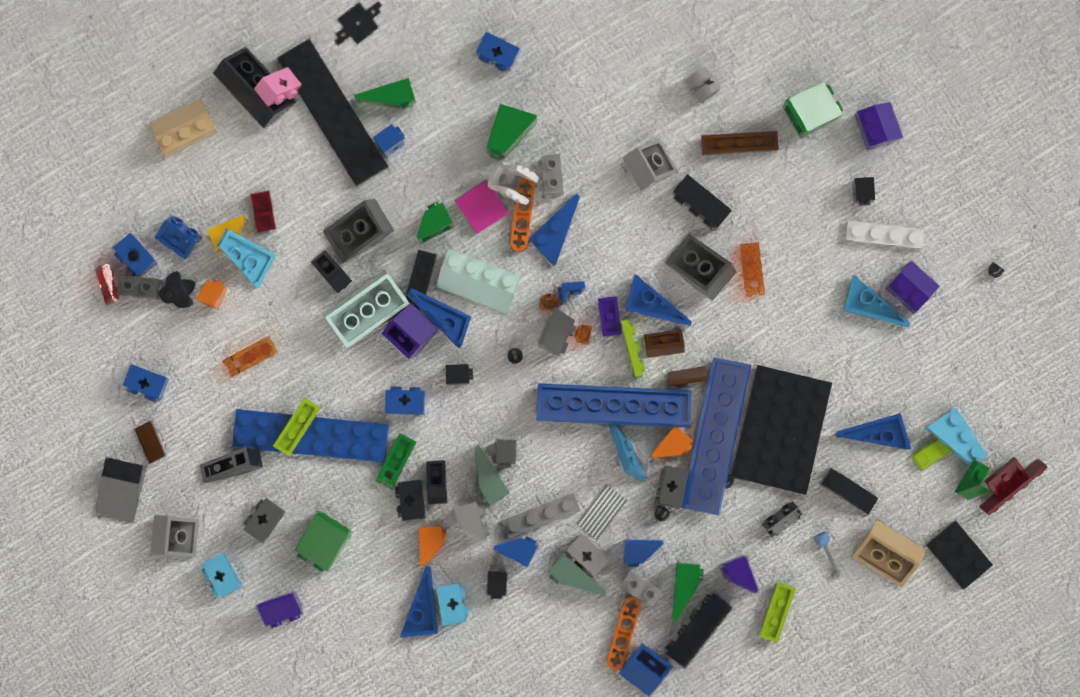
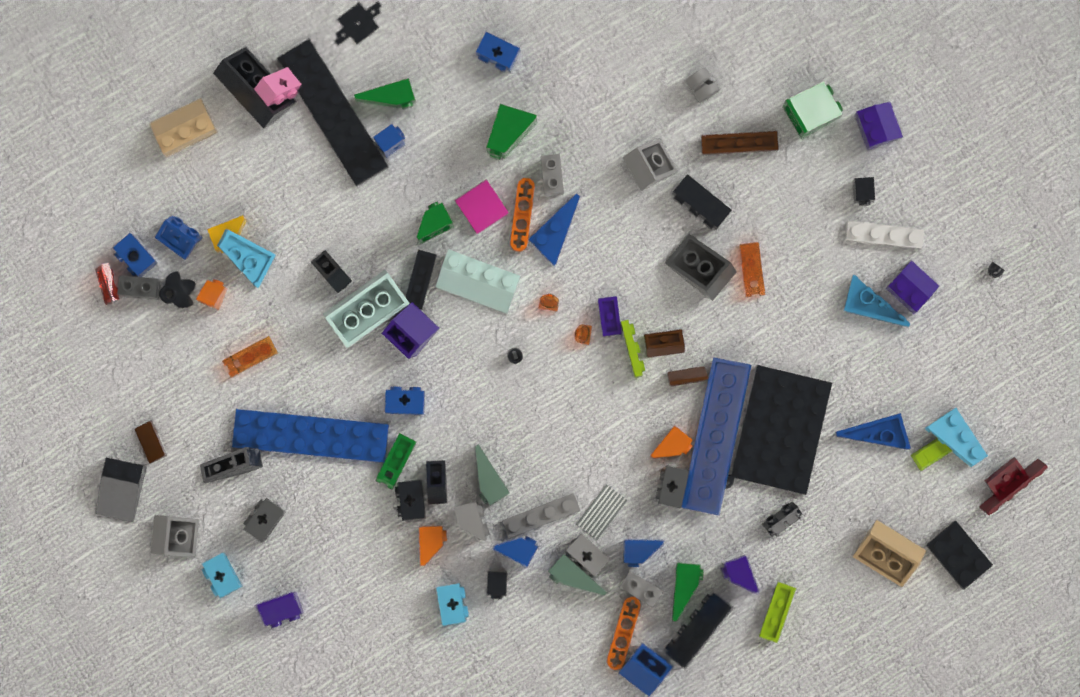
blue brick [122,364,169,402] -> none
dark red slope [250,190,276,232] -> none
lime plate [273,397,321,457] -> none
green slope [295,511,353,572] -> none
dark grey slope [323,199,394,263] -> none
blue wing [400,566,438,638] -> none
blue wing [407,288,471,348] -> none
black brick [445,364,473,385] -> none
white piece [487,161,539,205] -> none
dark grey brick [496,439,516,468] -> none
blue plate [536,383,692,428] -> none
dark grey slope [538,307,577,356] -> none
blue bracket [558,281,585,304] -> none
dark azure wing [608,424,648,482] -> none
blue wing [625,274,692,326] -> none
black hinge [654,506,671,522] -> none
hinge [813,531,841,577] -> none
black slope [819,468,878,515] -> none
green slope [954,459,990,500] -> none

